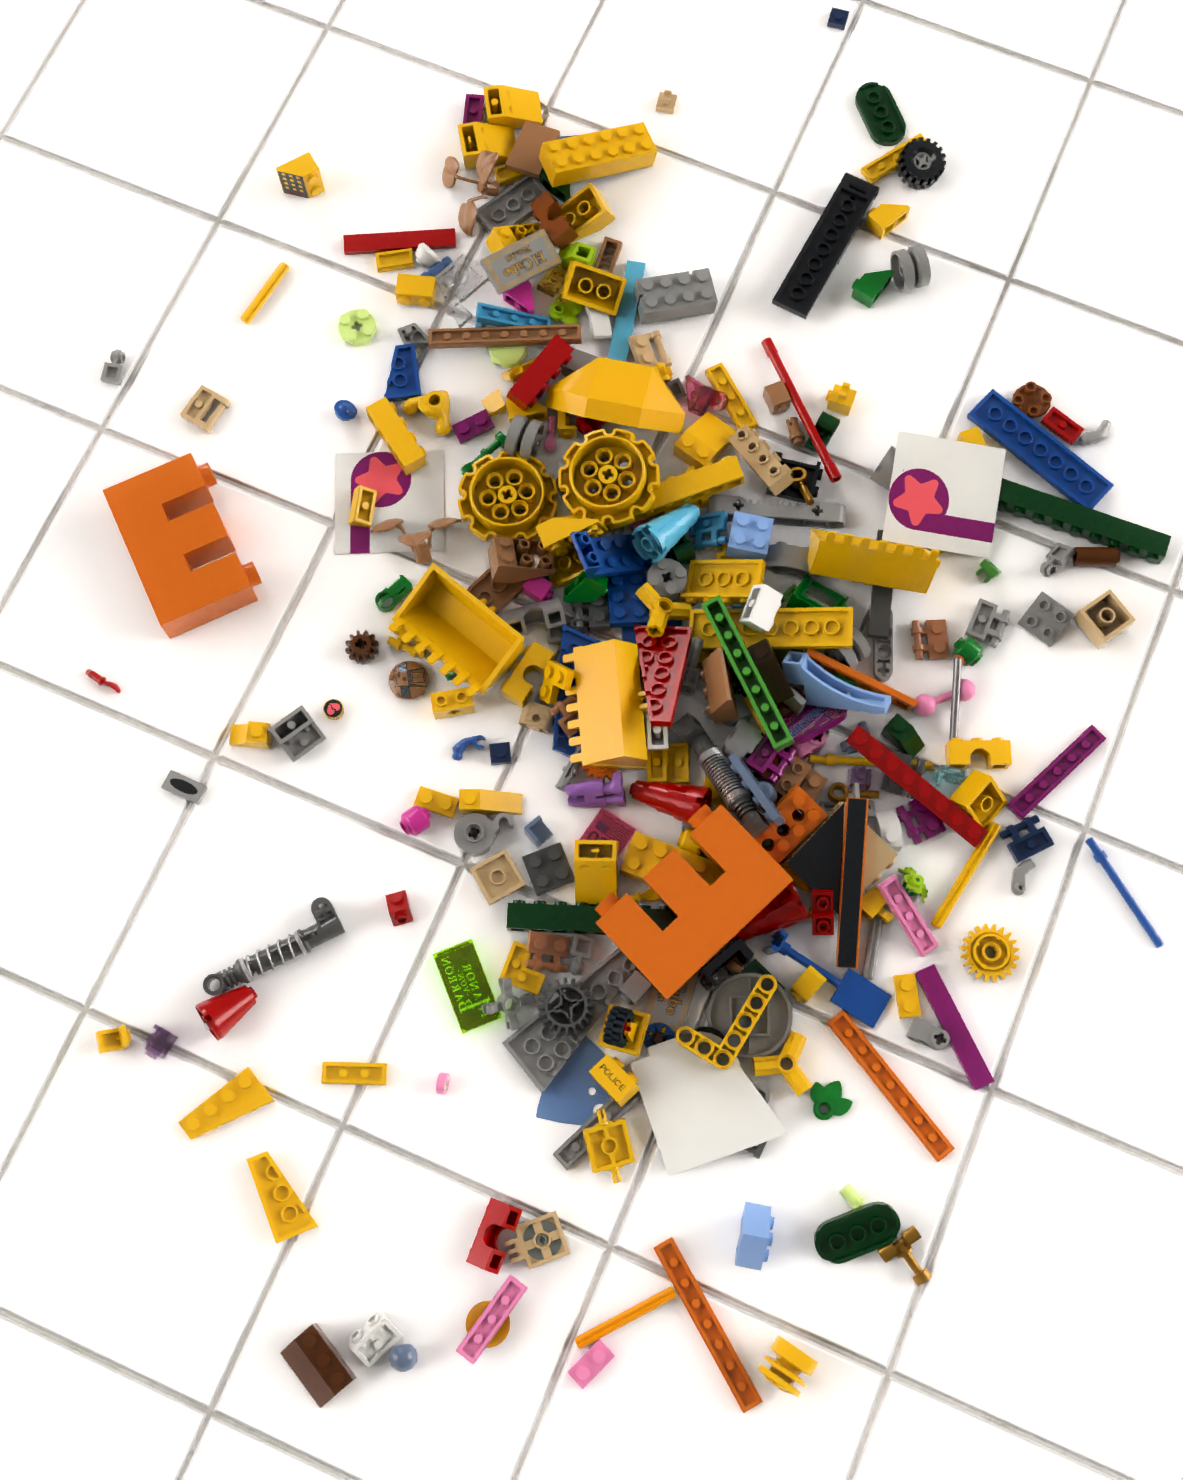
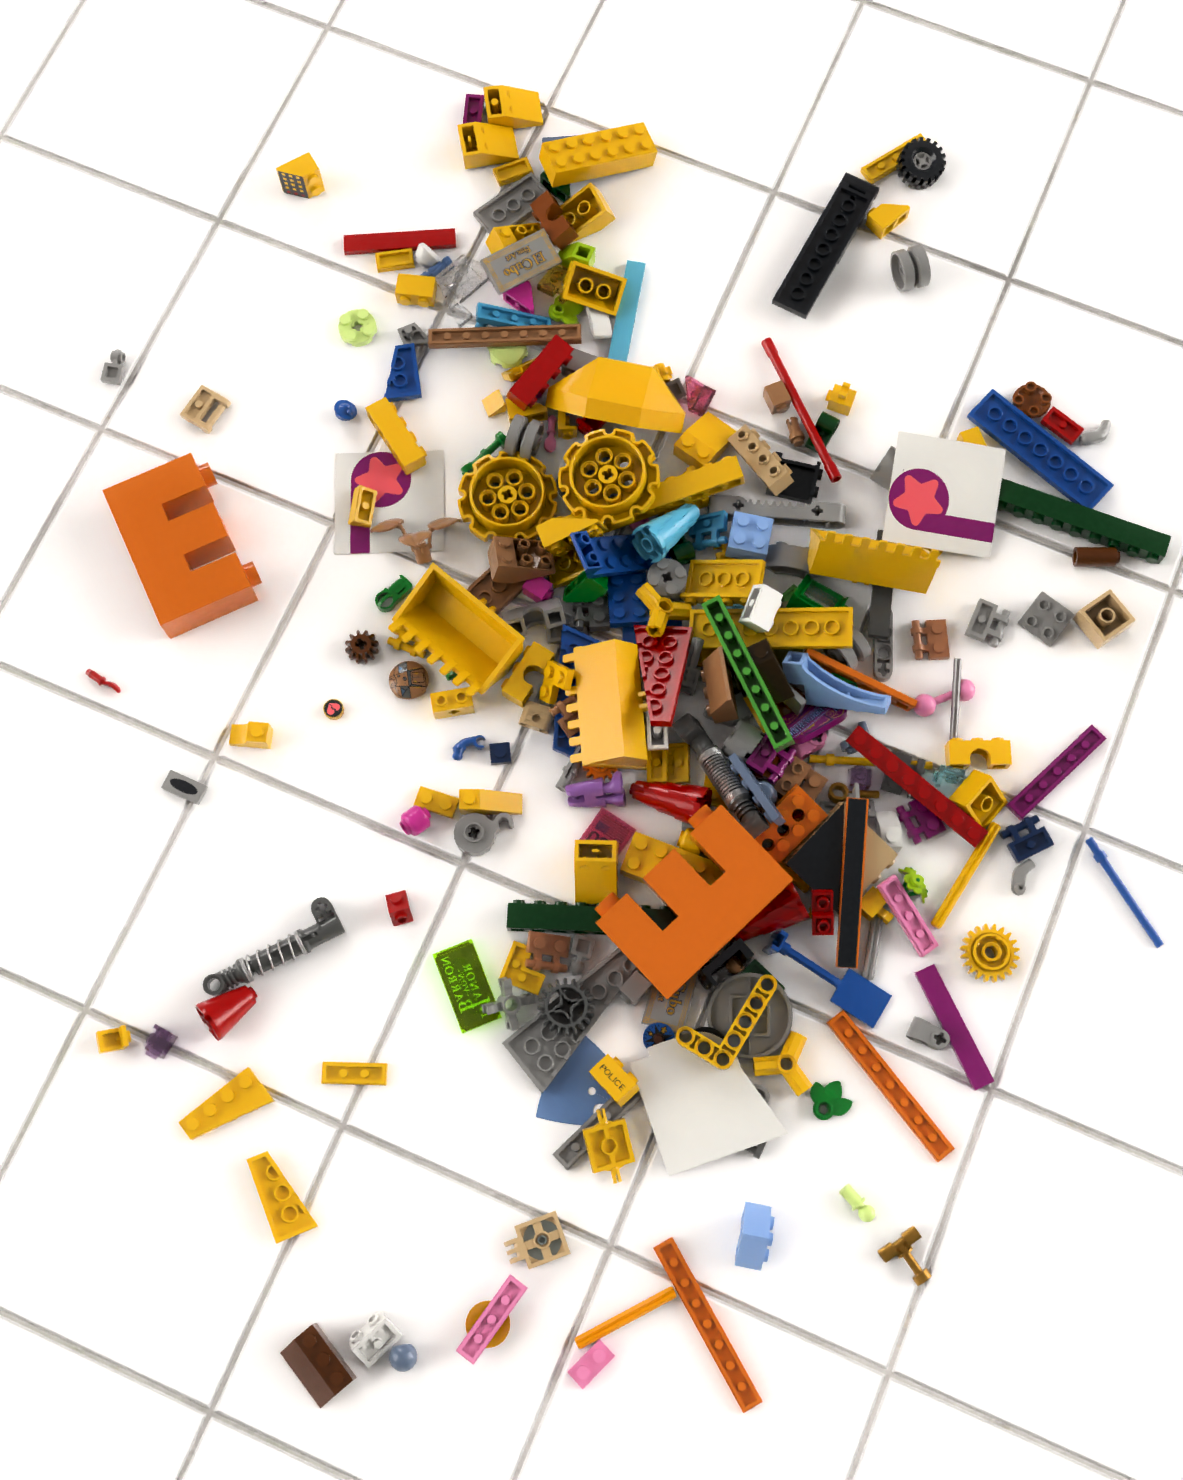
yellow axle [240,262,289,324] -> none
light grey brick [269,705,327,763] -> none
yellow head [402,390,452,436] -> none
bright pink tile [436,1072,450,1095] -> none
medium nougat plant [442,150,500,237] -> none
magenta plate [452,409,495,444] -> none
red arch [466,1197,523,1275] -> none
tan plate [470,849,526,906] -> none
medium nougat tile [505,120,560,179] -> none
dark grey plate [522,842,575,896] -> none
sand blue panel [523,815,553,849] -> none
medium nougat slope [594,236,623,273] -> none
plate [597,1004,651,1057] -> none
yellow piece [620,889,659,902] -> none
tan plate [627,330,672,367] -> none
light grey piece [633,268,718,325] -> none
tan tile [656,89,677,114] -> none
yellow tile [705,362,758,430] -> none
clear red tile [708,391,728,411] -> none
yellow wheel [757,1335,819,1397] -> none
yellow slope [789,965,827,1004] -> none
pearl gold piece [790,467,814,506] -> none
dark green tile [814,1201,901,1264] -> none
dark blue plate [827,7,849,31] -> none
green slope [851,270,894,309] -> none
dark green tile [855,82,906,146] -> none
dark green slope [880,713,925,759] -> none
yellow plate [893,973,922,1019] -> none
green head [952,637,983,667] -> none
bright green tile [976,559,1002,583] -> none
light grey plate [1040,543,1075,577] -> none

